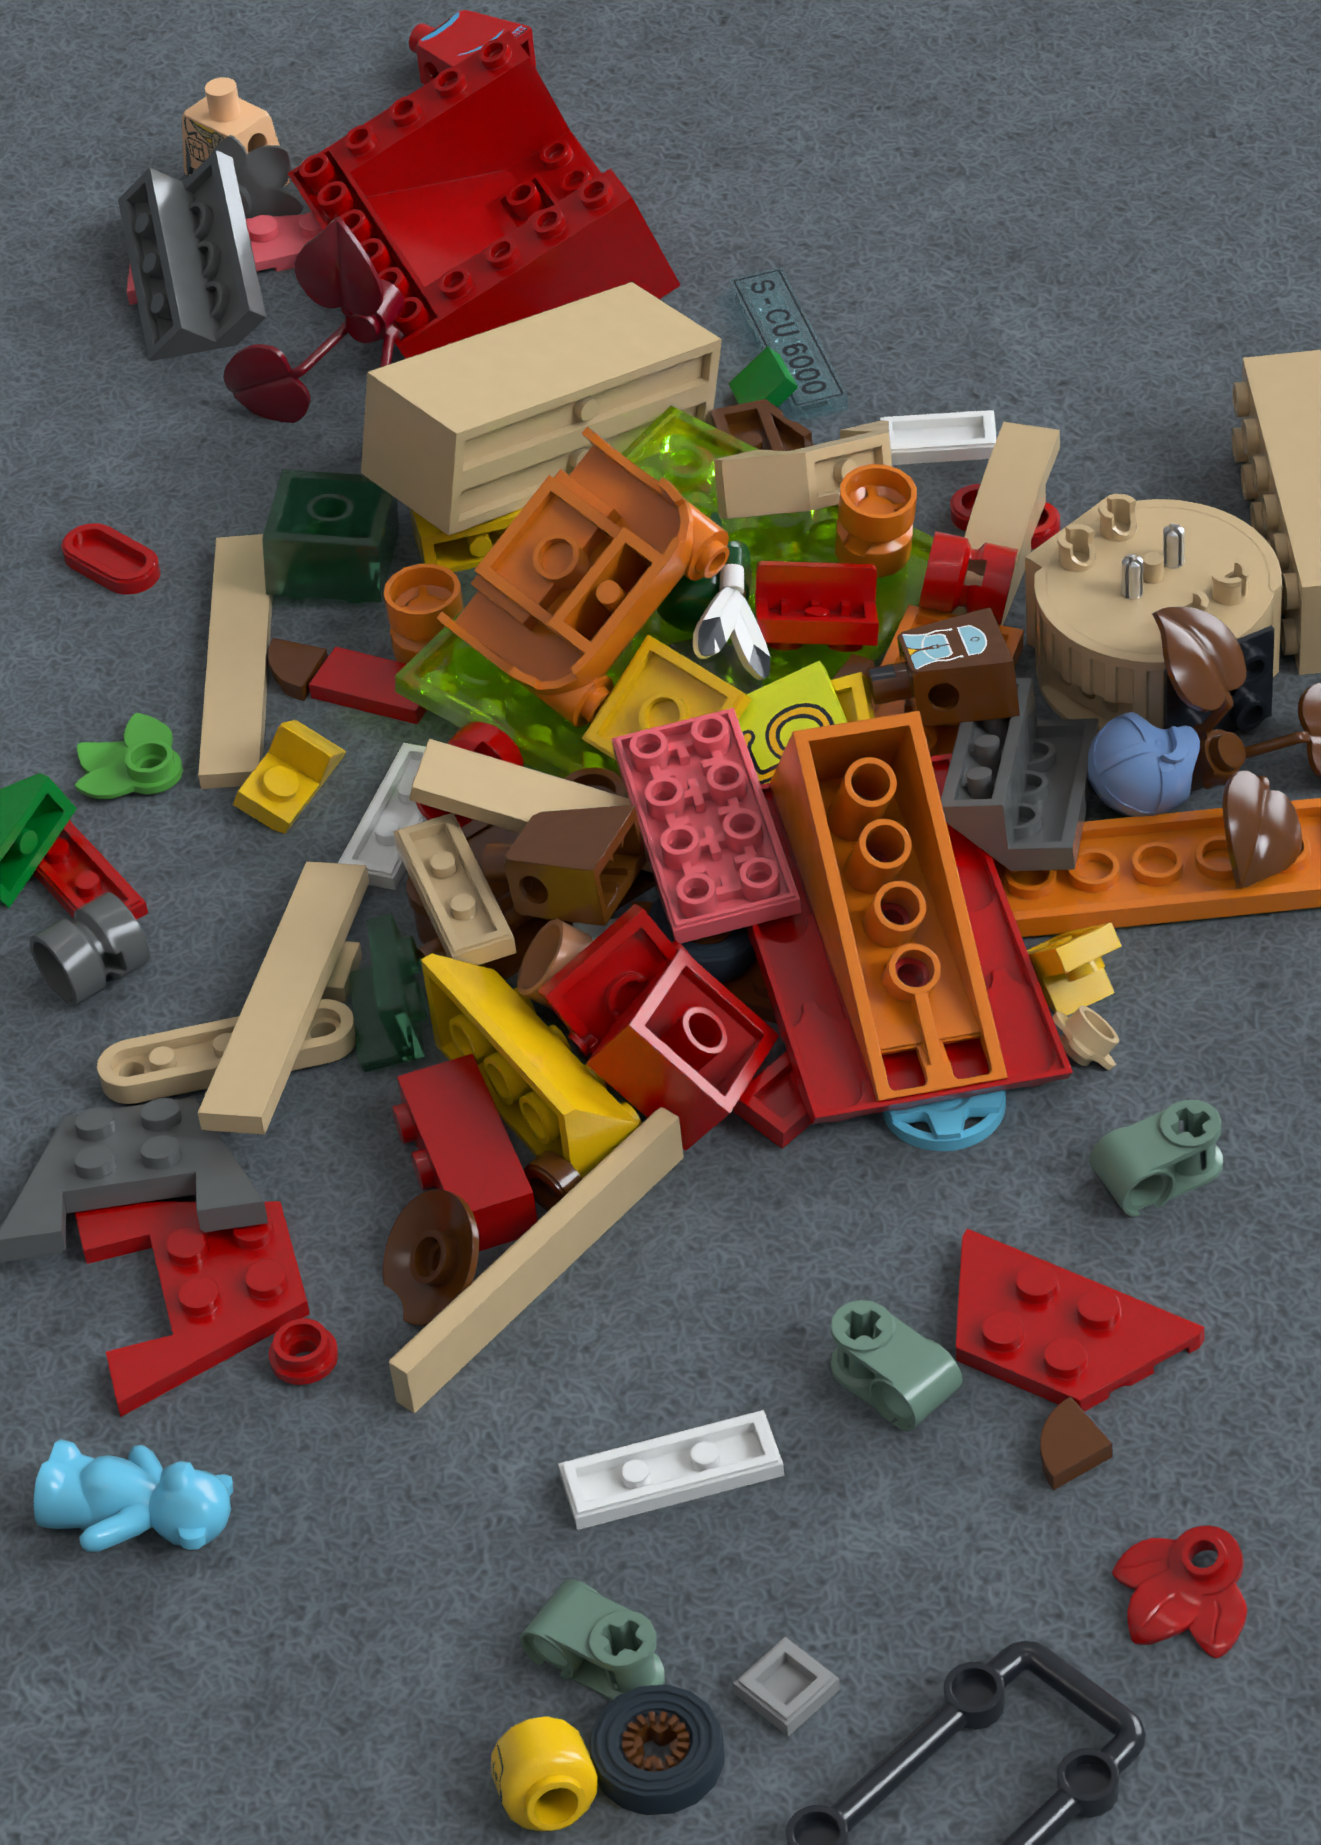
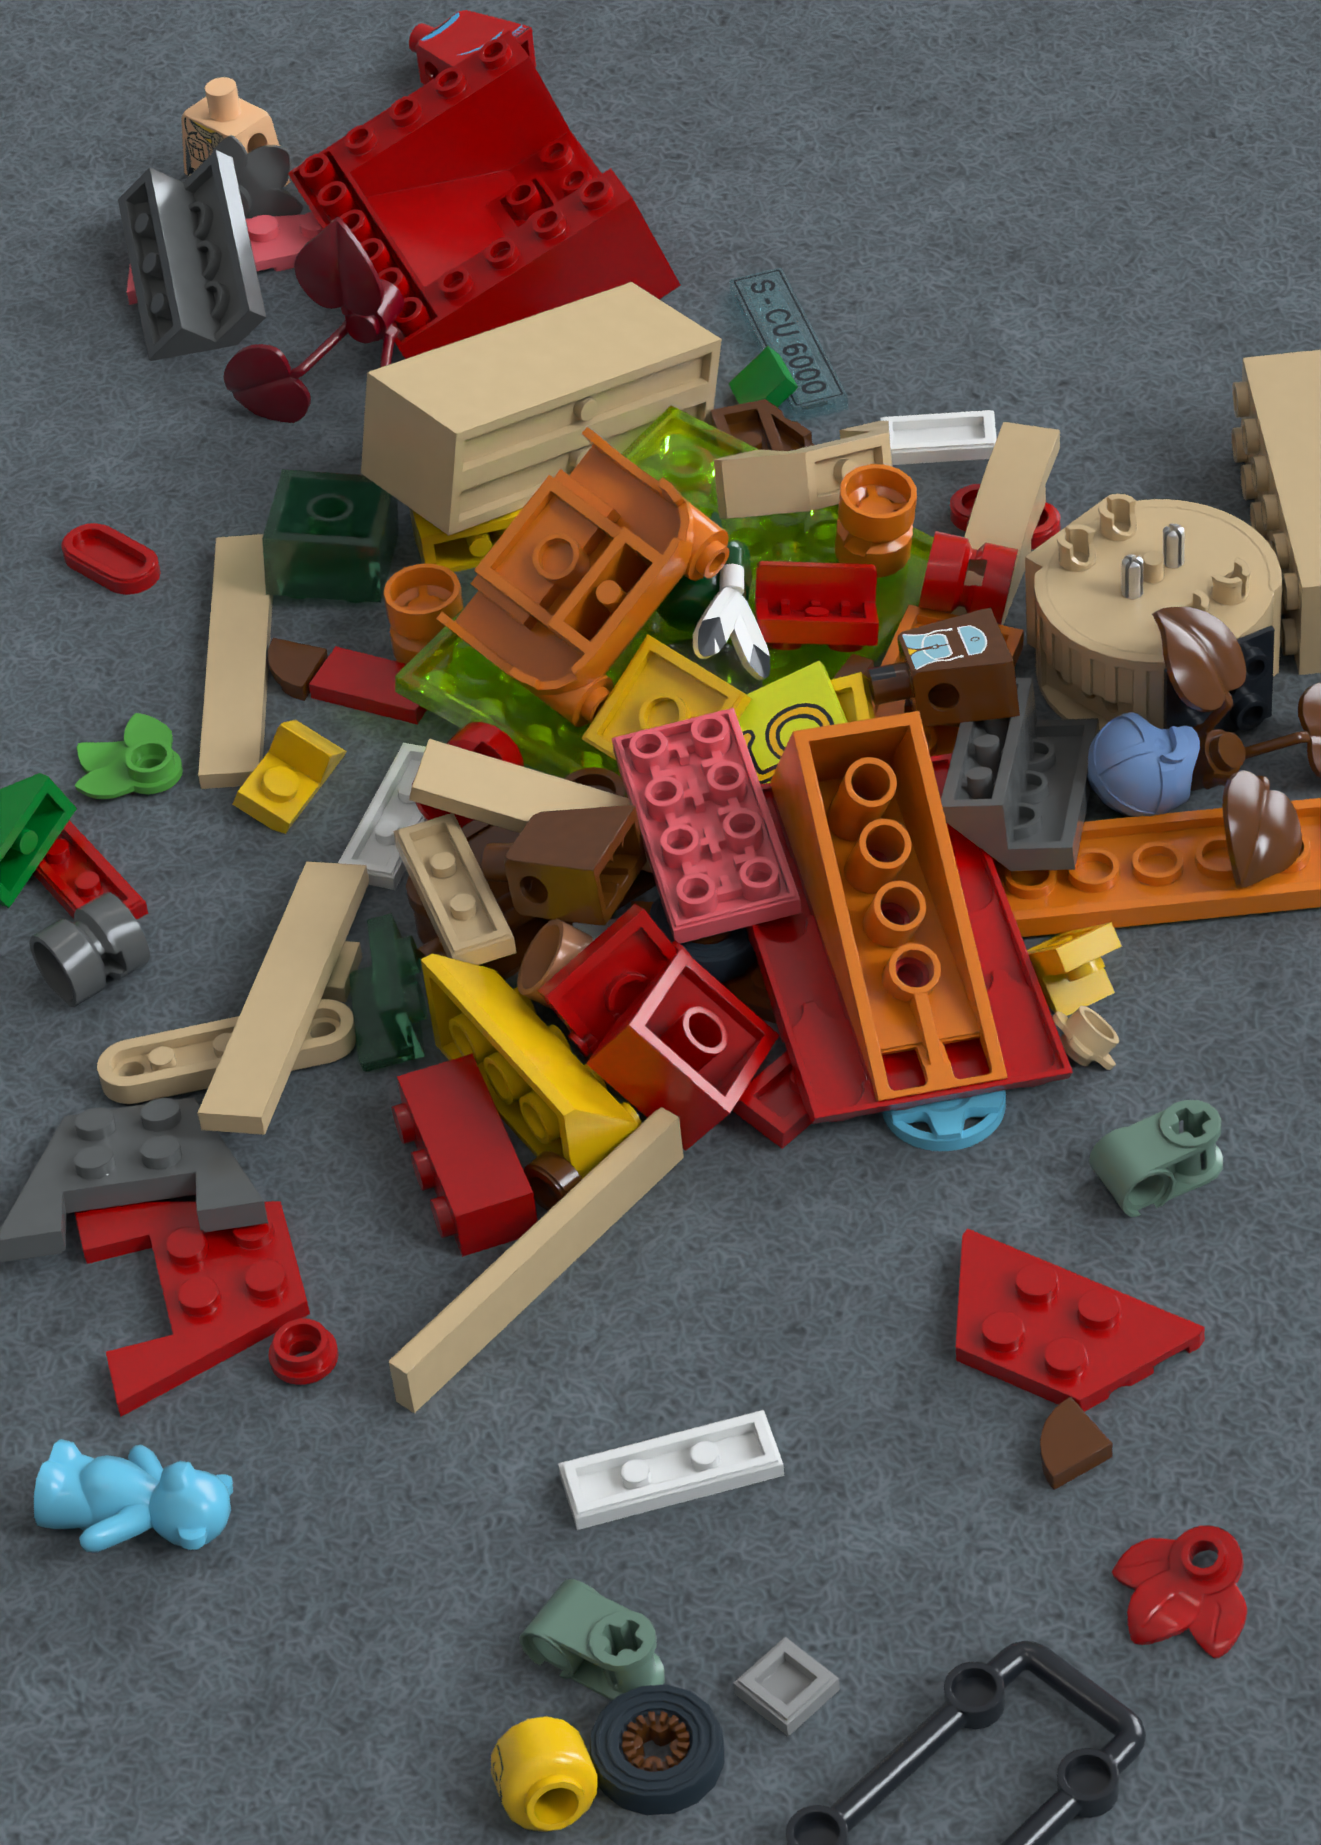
reddish brown dish [383,1189,479,1326] -> none
sand green piece [830,1300,963,1432] -> none

